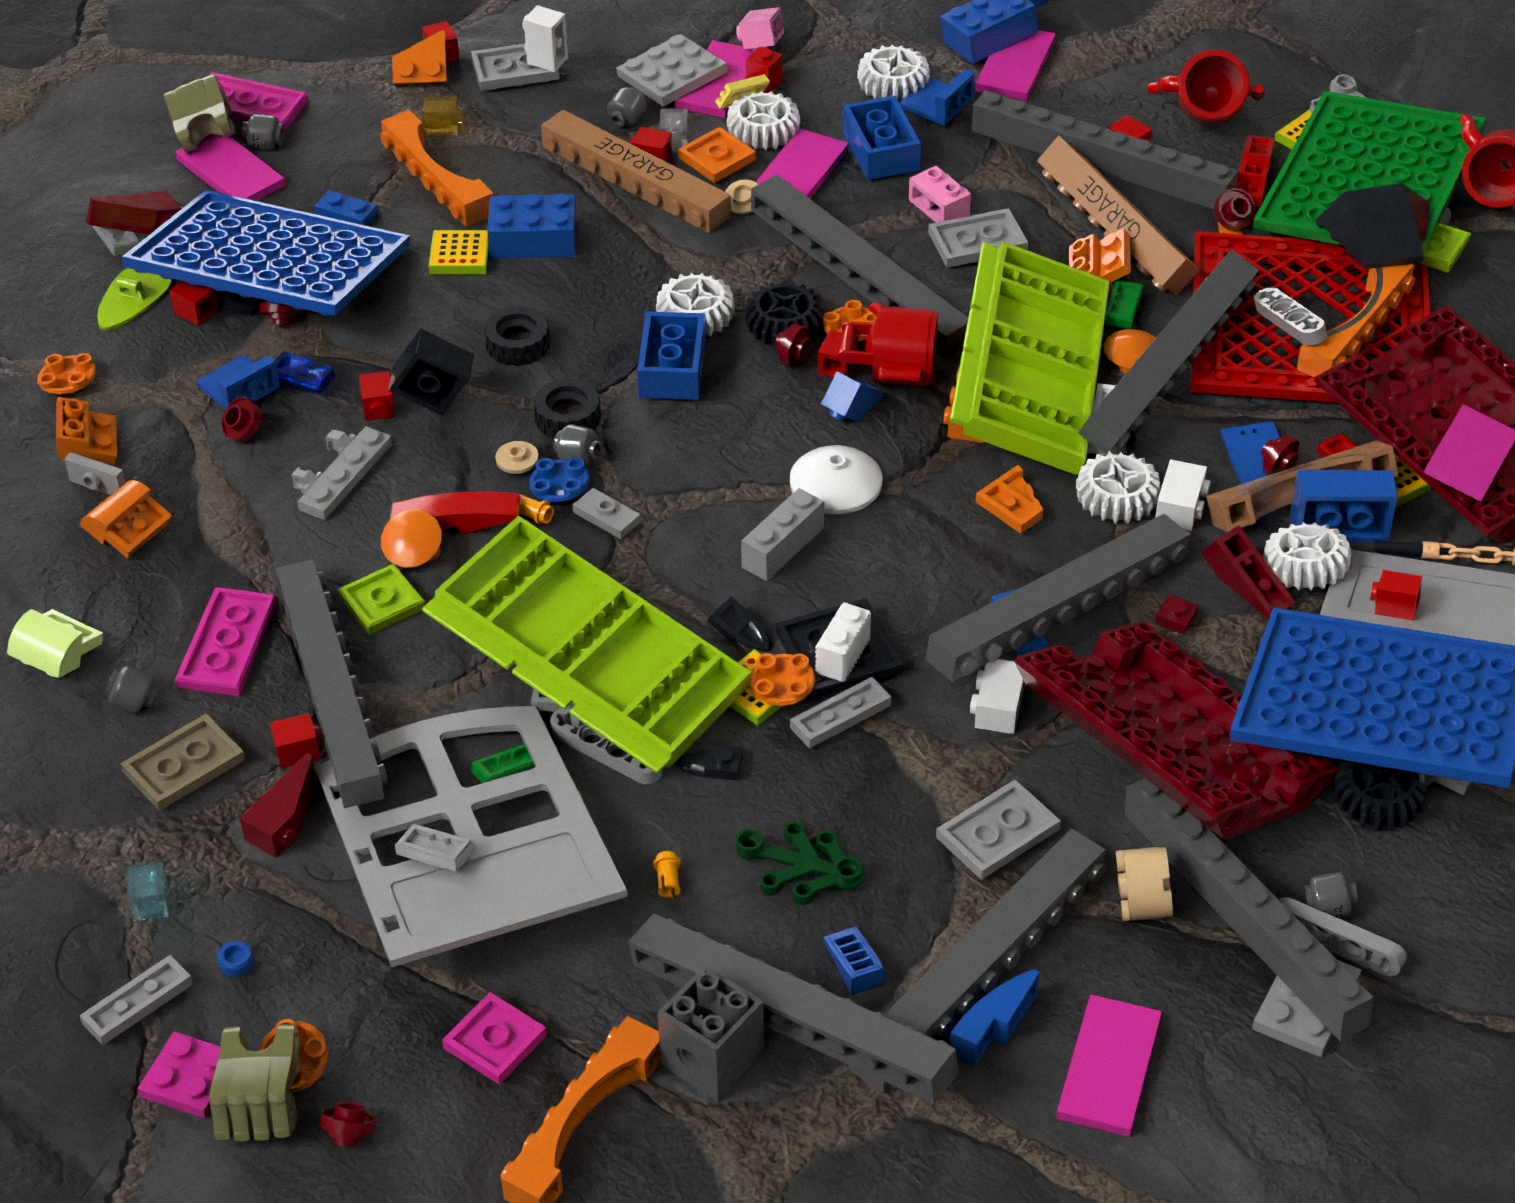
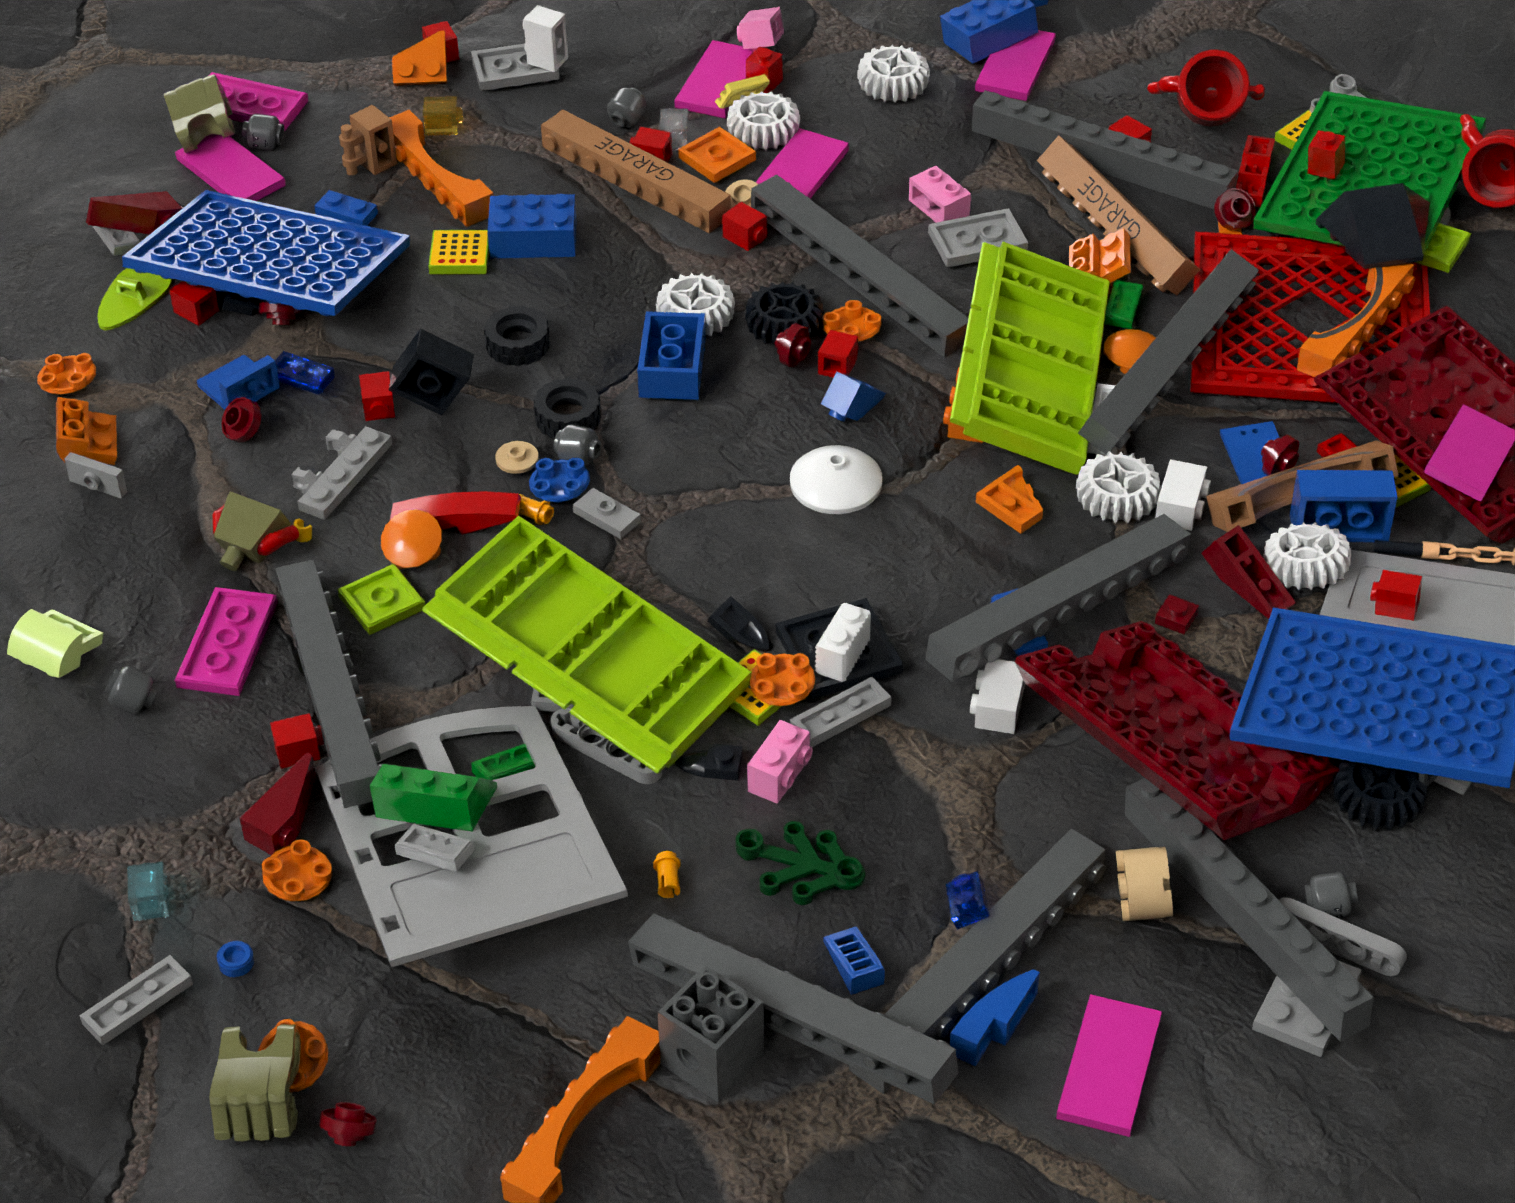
orange brick [80,480,172,559] -> none
dark tan plate [120,714,245,811] -> none
dark pink plate [138,1031,220,1119] -> none
dark pink plate [442,992,547,1085] -> none
light grey plate [616,34,728,107] -> none
light grey brick [741,488,824,581] -> none
red piece [837,301,938,387] -> none
blue brick [842,95,921,180] -> none
blue bracket [900,69,975,126] -> none
light grey plate [936,780,1061,880] -> none
light grey beam [1254,288,1328,345] -> none
none -> olive torso [212,491,313,571]
none -> orange dish [262,839,332,902]
none -> medium nougat brick [339,105,397,175]
none -> green slope [370,764,497,832]
none -> red brick [722,202,767,251]
none -> bright pink brick [747,720,813,804]
none -> clear blue plate [946,871,990,930]
none -> red brick [1308,130,1346,179]

